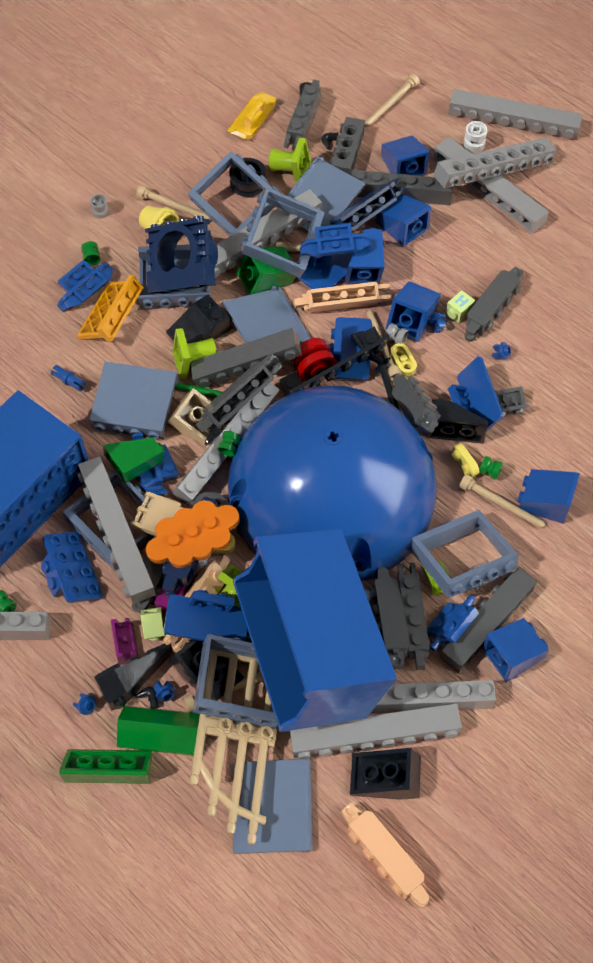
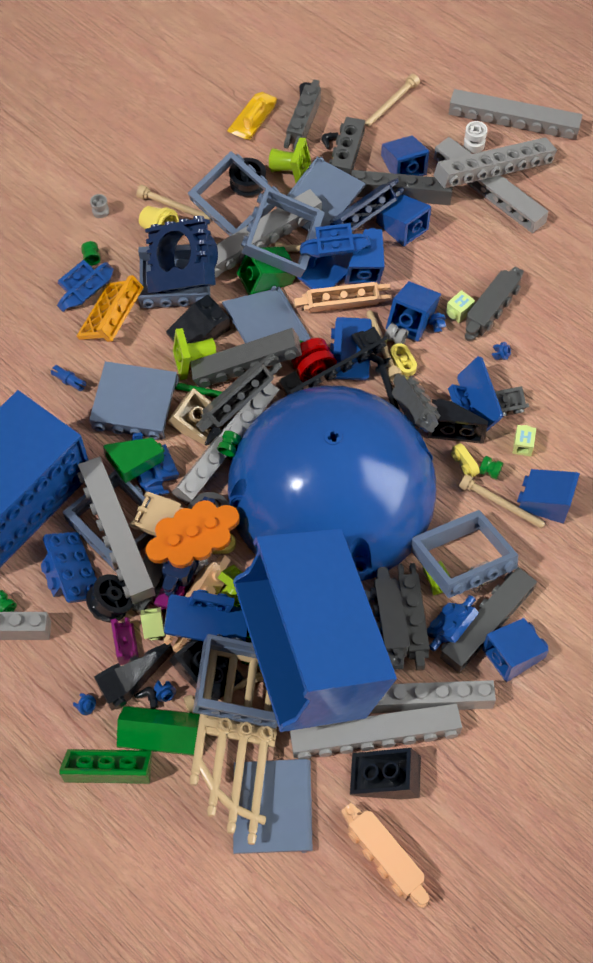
none -> black wheel [86,574,134,623]
none -> yellowish green brick [512,425,536,457]

